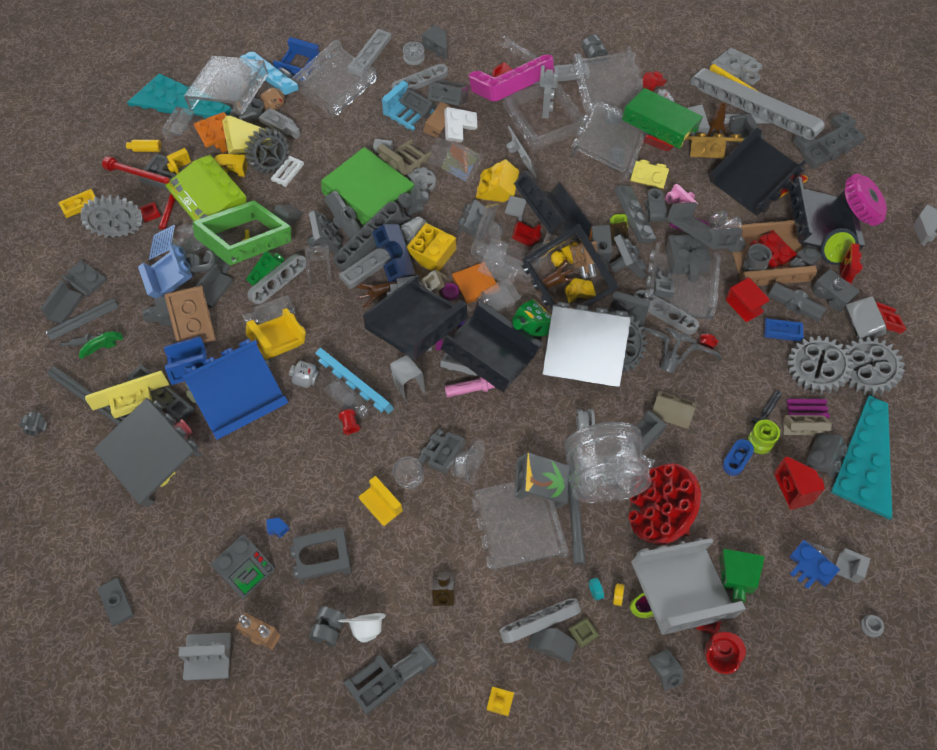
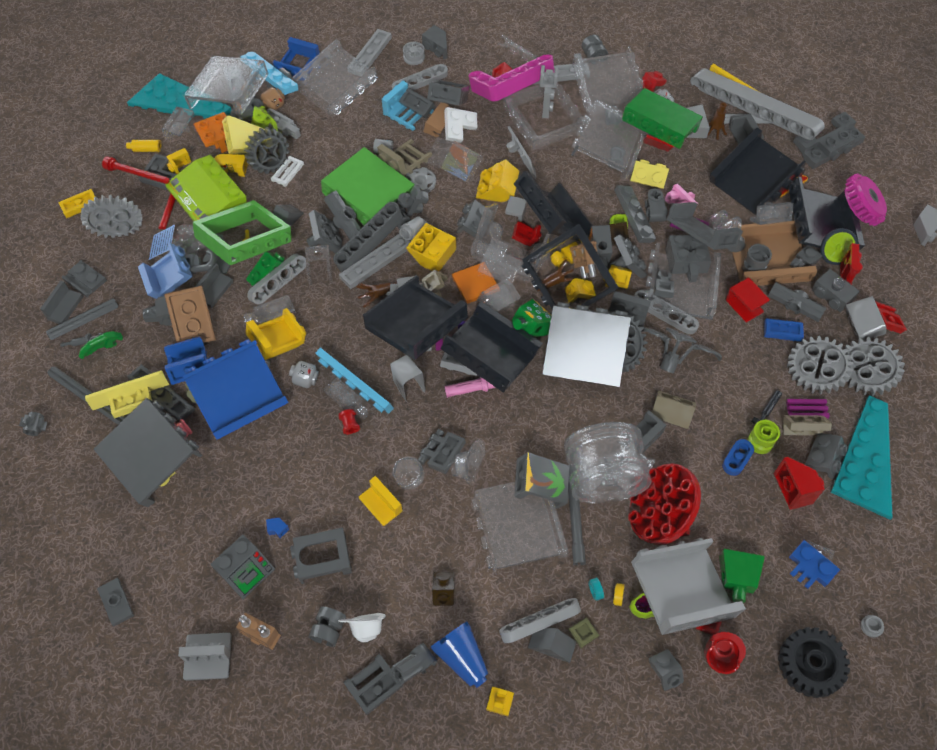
red tile [138,202,161,223] -> none
dark blue arch [372,224,416,282] -> none
magenta tile [441,283,459,300] -> none
light grey wheel [576,409,595,437] -> none
pearl gold bracket [685,133,744,158] -> none
red plate [699,334,719,349] -> none
light grey plate [711,48,762,85] -> none
red plate [750,230,797,269] -> none
light grey panel [836,548,870,583] -> none
none -> lime helmet [251,106,278,131]
none -> blue cone [431,621,488,688]
none -> yellow bracket [603,265,632,289]
none -> clear panel [750,202,793,225]
none -> black wheel [778,627,850,698]

